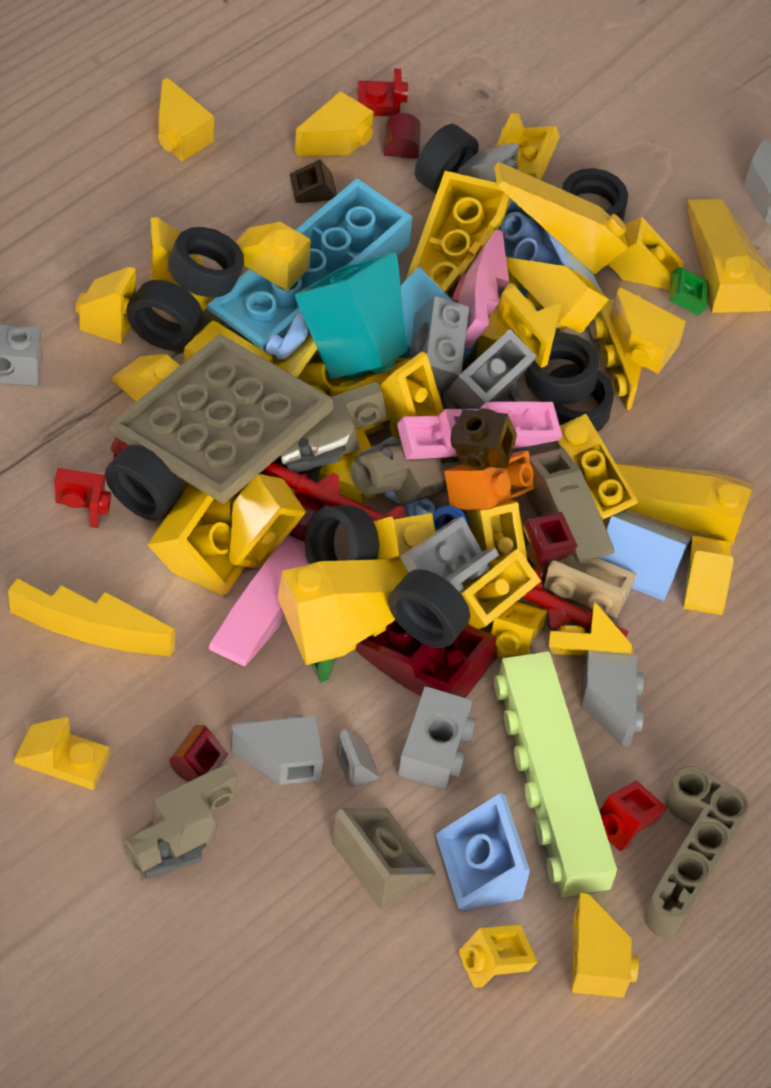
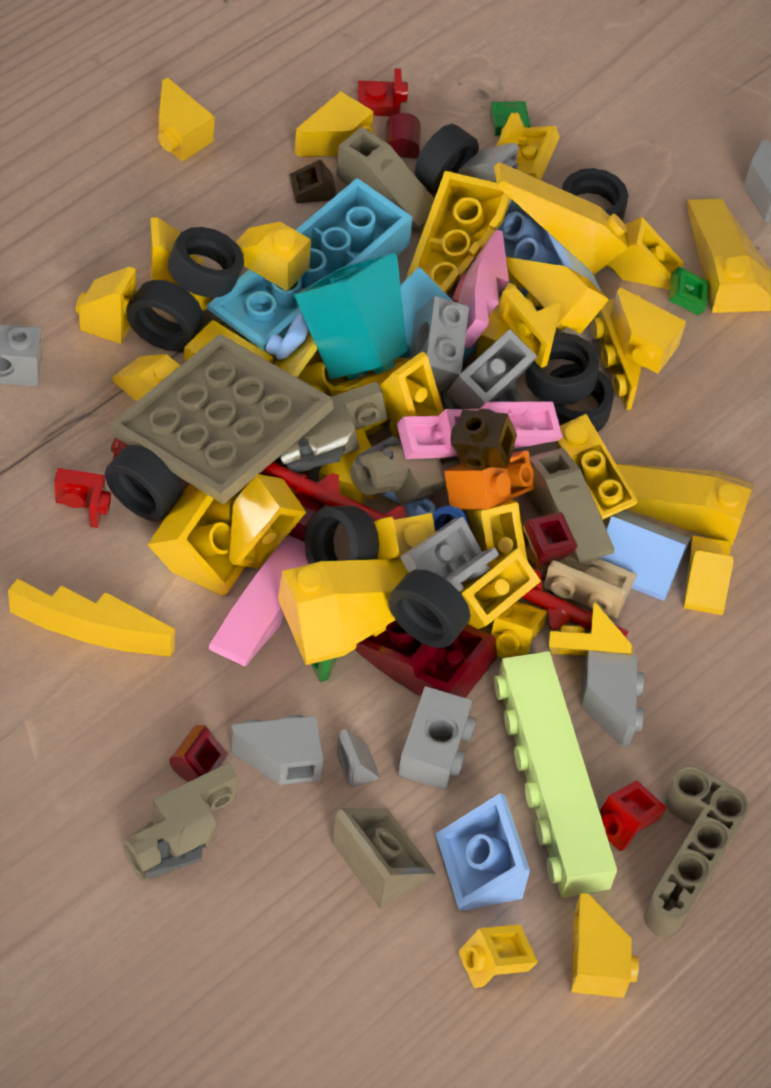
yellow slope [14,717,110,790] -> none
none -> dark tan slope [336,127,435,231]
none -> green tile [490,101,530,136]

